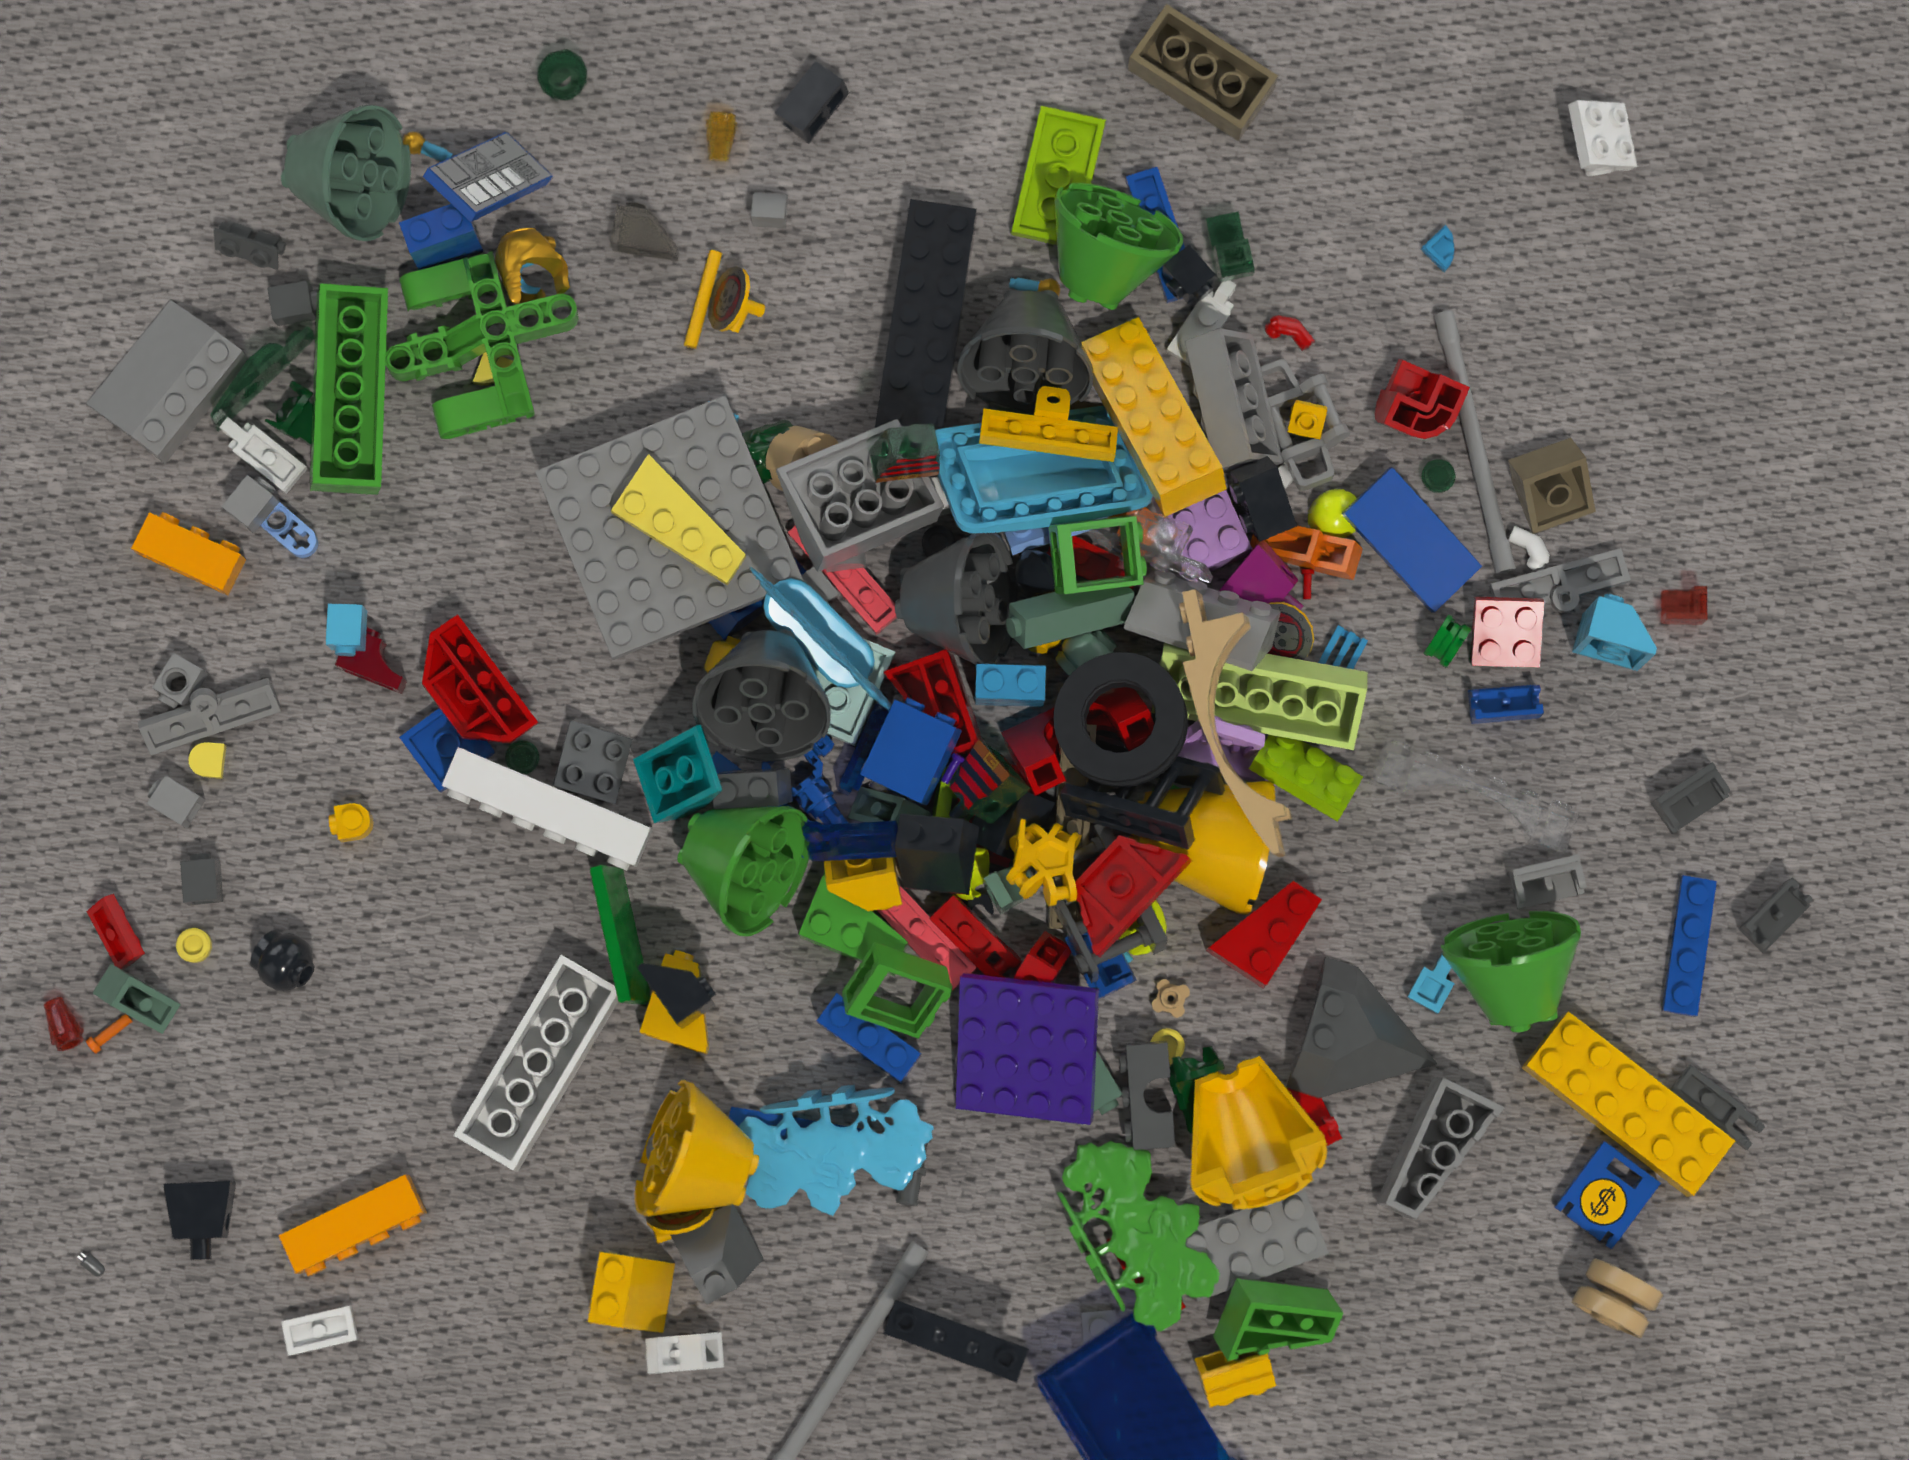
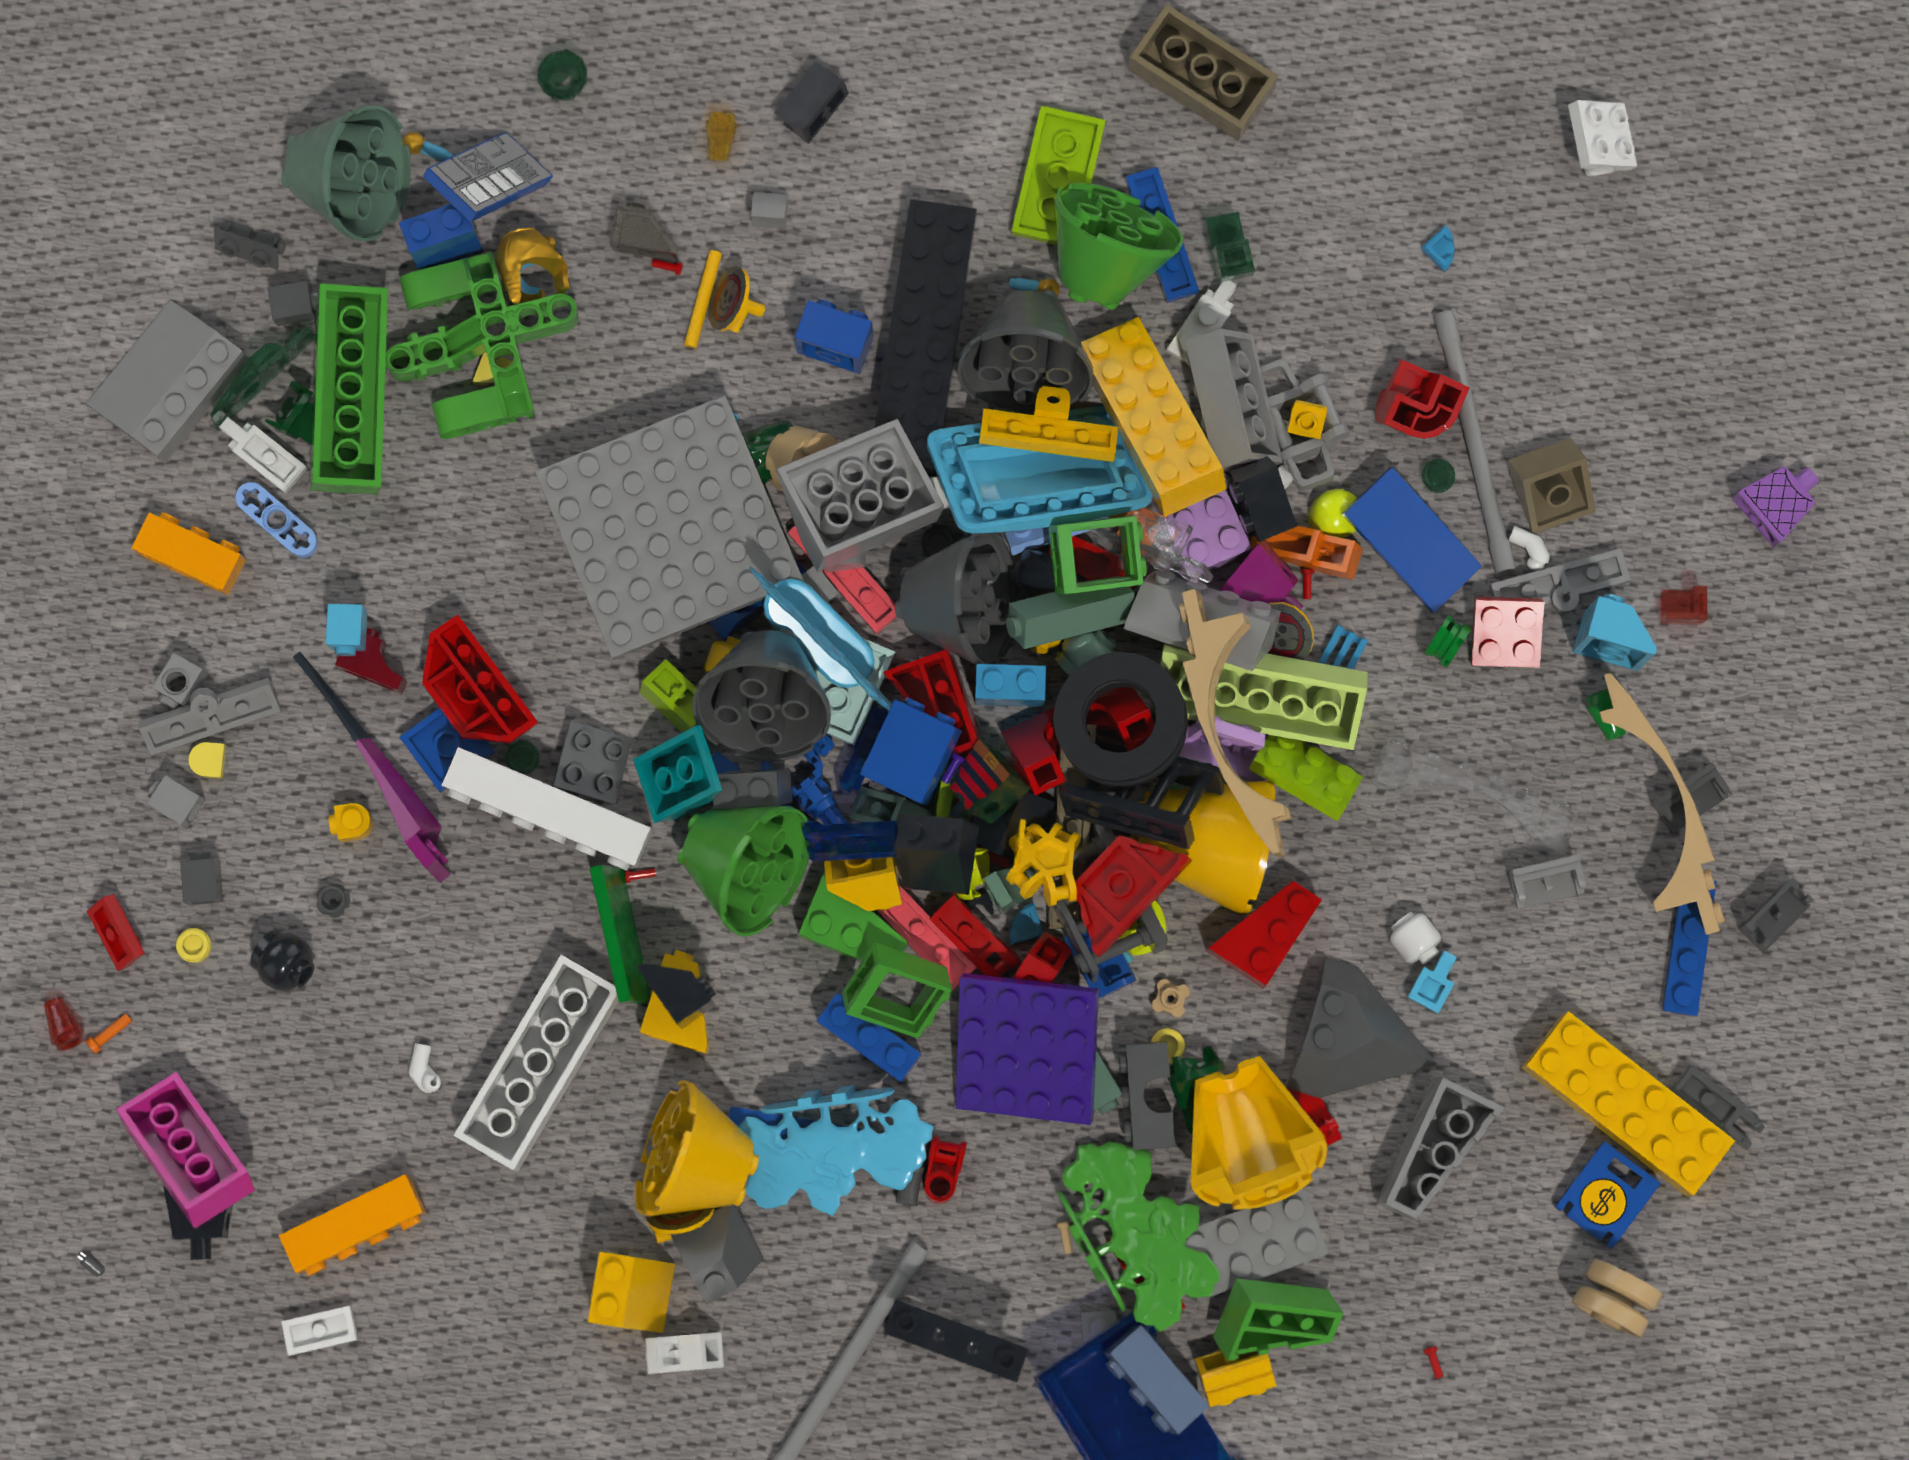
sand green slope [93,964,181,1034] -> none
light grey brick [221,475,279,533] -> none
light yellow wing [611,454,746,586] -> none
clear green torso [869,424,940,483] -> none
black brick [1162,244,1216,304] -> none
red arm [1265,315,1315,351] -> none
bright green cone [1441,911,1581,1032] -> none
blue hinge [1468,685,1544,724] -> none
none -> dark pink brick [116,1072,255,1229]
none -> magenta plate [293,652,451,883]
none -> dark grey plate [317,884,350,918]
none -> white arm [409,1043,441,1093]
none -> red piece [624,868,656,883]
none -> lime hinge [640,659,697,733]
none -> red piece [652,259,683,276]
none -> blue brick [794,299,874,375]
none -> red piece [924,1135,967,1204]
none -> dark azure tile [1010,903,1043,946]
none -> tan piece [1057,1221,1073,1254]
none -> sand blue brick [1103,1325,1209,1434]
none -> white head [1390,912,1441,964]
none -> red piece [1423,1346,1443,1379]
none -> green cone [1586,688,1626,741]
none -> tan slope [1600,673,1725,935]
none -> medium lavender torso [1732,467,1819,548]

